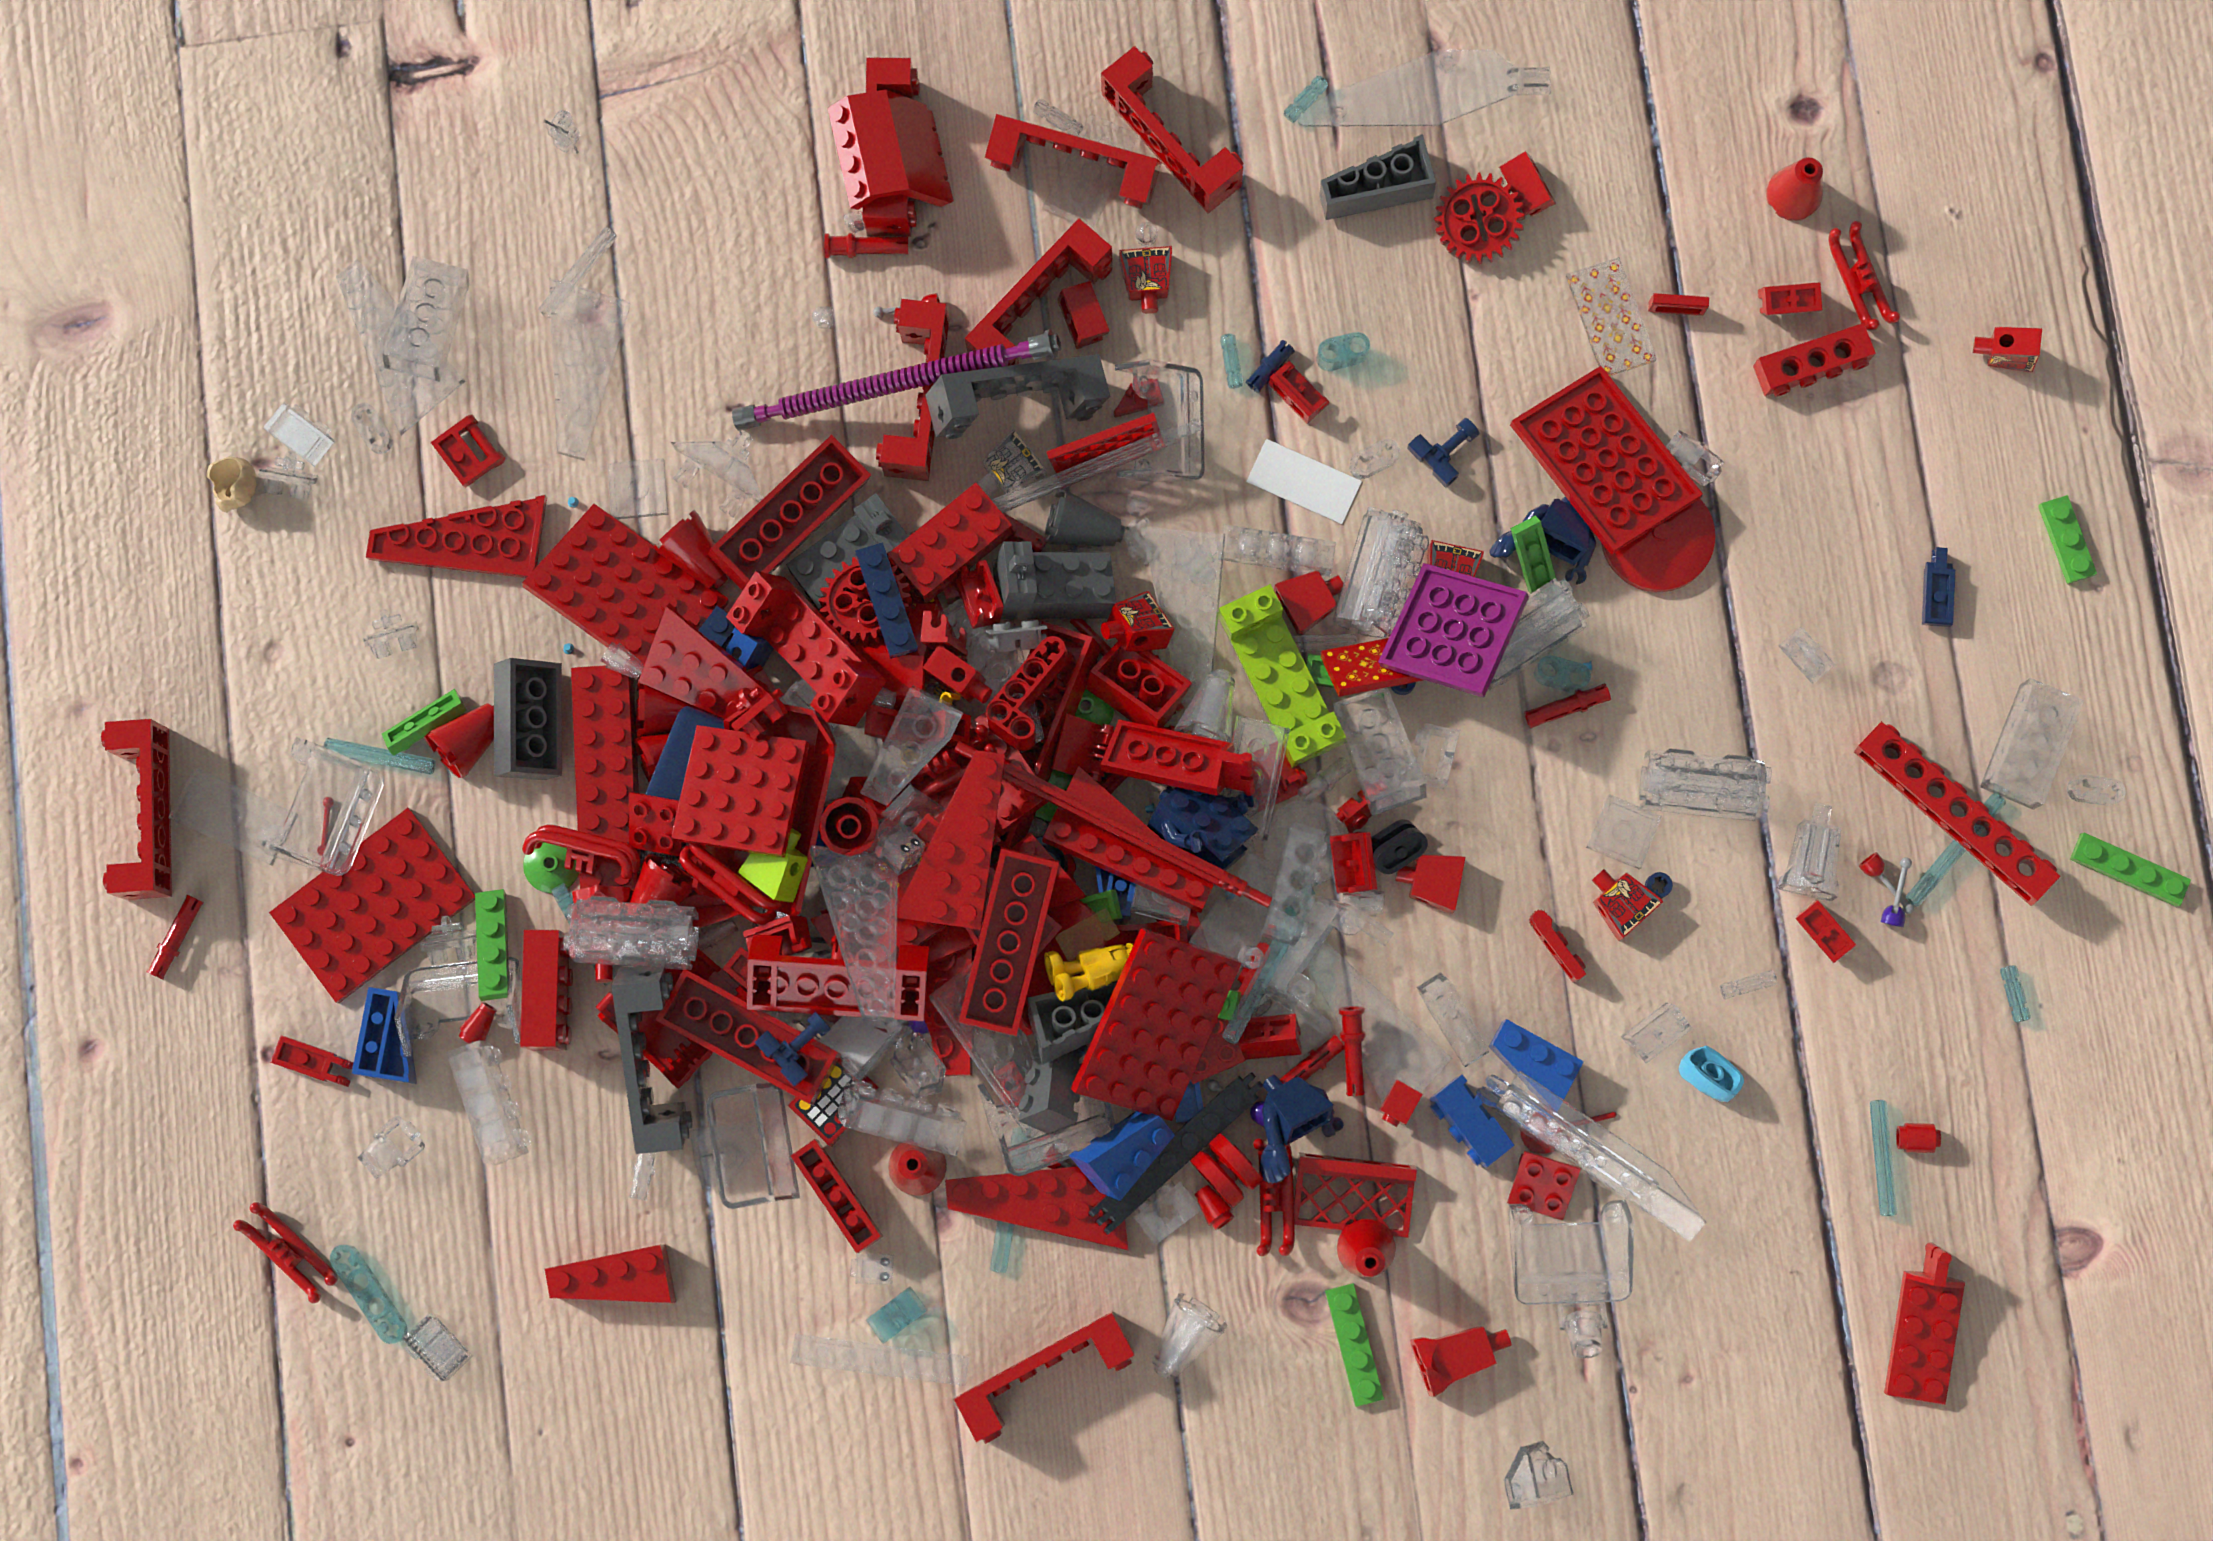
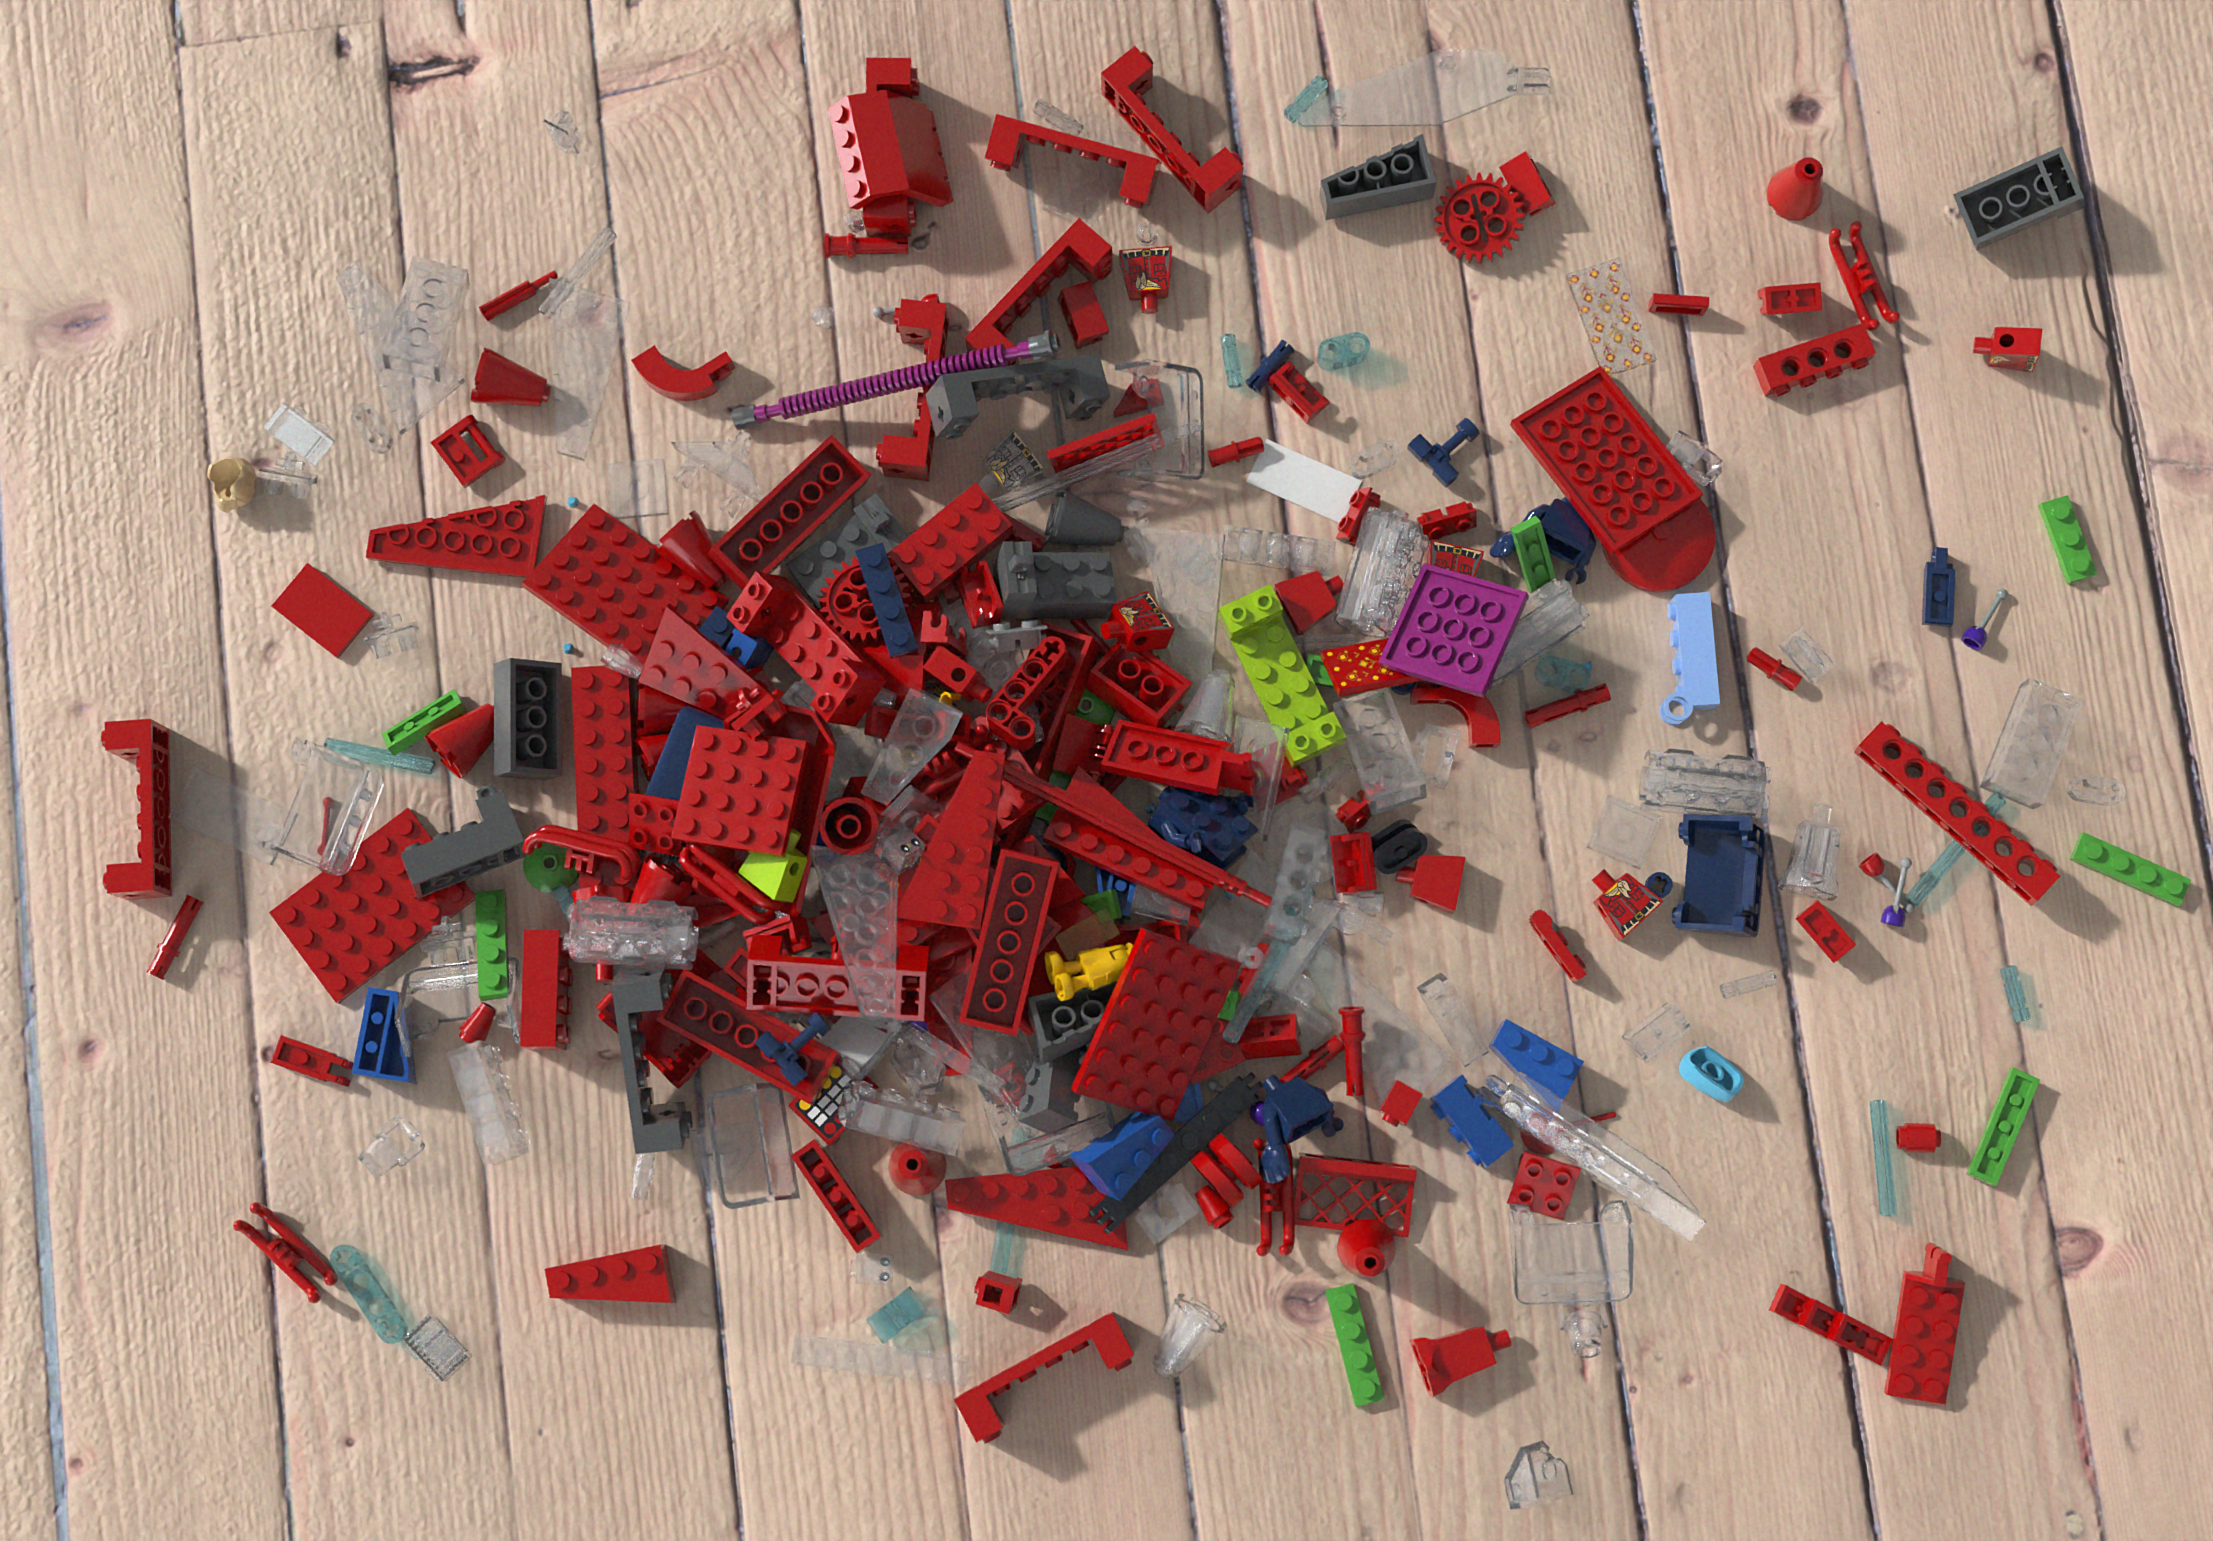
none -> red tile [271,563,374,659]
none -> dark grey hinge [400,785,527,899]
none -> red cone [470,347,551,407]
none -> red axle [479,271,558,322]
none -> red arch [631,345,735,401]
none -> clear axle [903,1023,1005,1095]
none -> red brick [974,1270,1023,1315]
none -> red axle [1208,437,1264,468]
none -> red hinge [1336,487,1381,547]
none -> red arch [1410,683,1501,748]
none -> red hinge [1417,501,1477,542]
none -> light blue hinge [1659,592,1720,725]
none -> dark blue windscreen [1672,814,1766,937]
none -> red axle [1747,647,1802,691]
none -> red slope [1769,1284,1893,1366]
none -> dark grey hinge [1953,147,2085,251]
none -> hinge [1961,589,2008,650]
none -> bright green plate [1966,1067,2040,1186]

